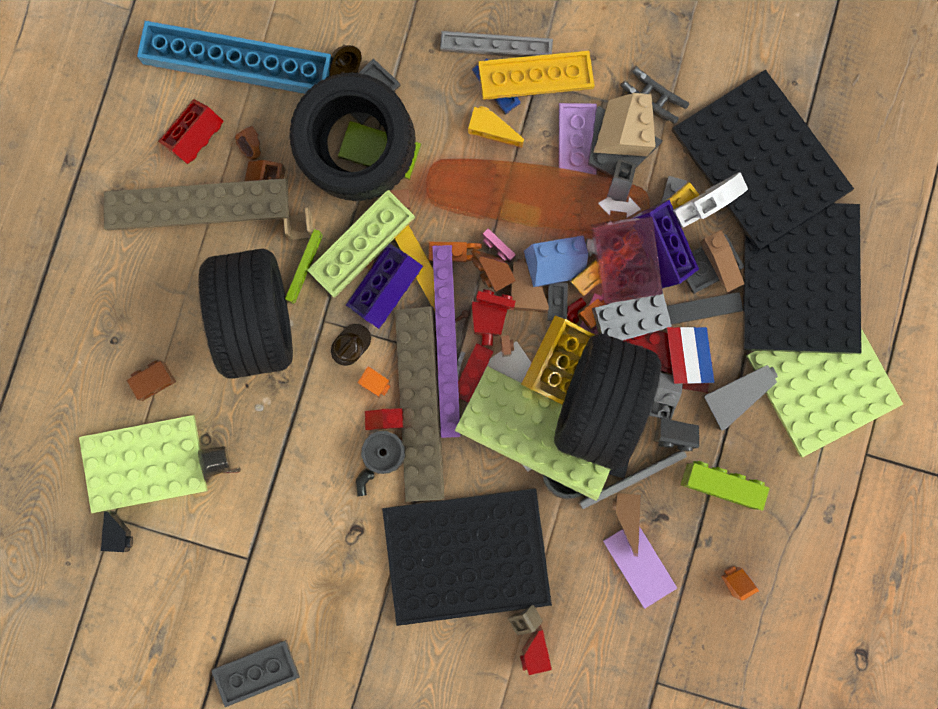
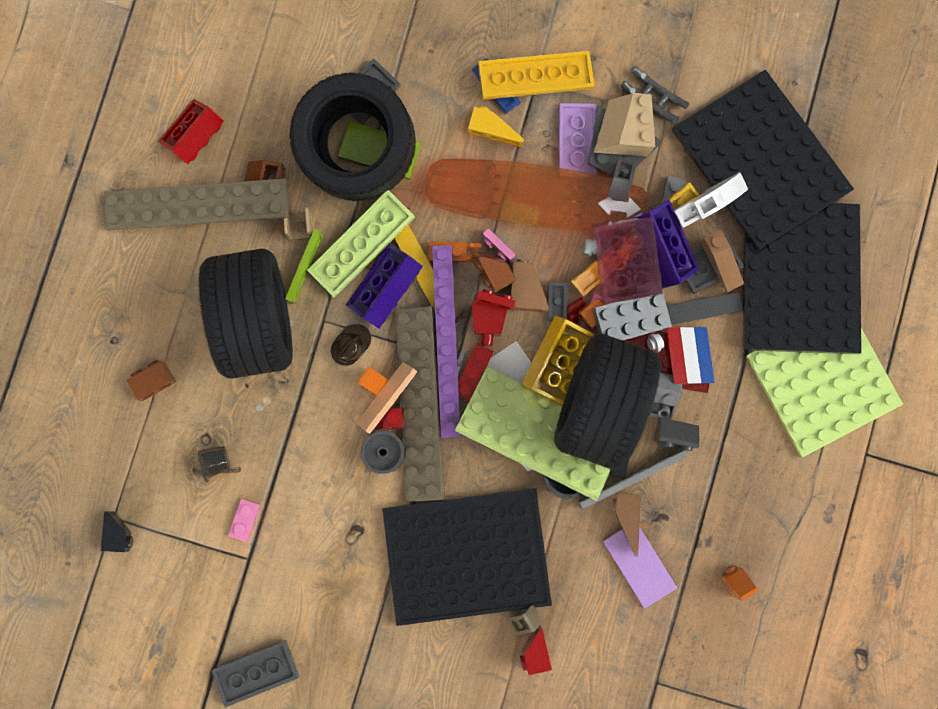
yellowish green plate [79,415,208,513] -> none
dark azure brick [137,21,332,94] -> none
dark orange rock [235,126,261,160] -> none
dark brown piece [329,45,362,77] -> none
pearl dark grey arm [356,469,375,497] -> none
light grey tile [440,31,553,57] -> none
nougat plate [500,335,514,357] -> none
medium blue slope [524,236,588,287] -> none
lime brick [680,461,770,511] -> none
light grey slope [704,365,778,431] -> none
none -> bright pink plate [228,499,260,542]
none -> light nougat tile [356,362,417,434]
none -> white plate [647,334,664,353]

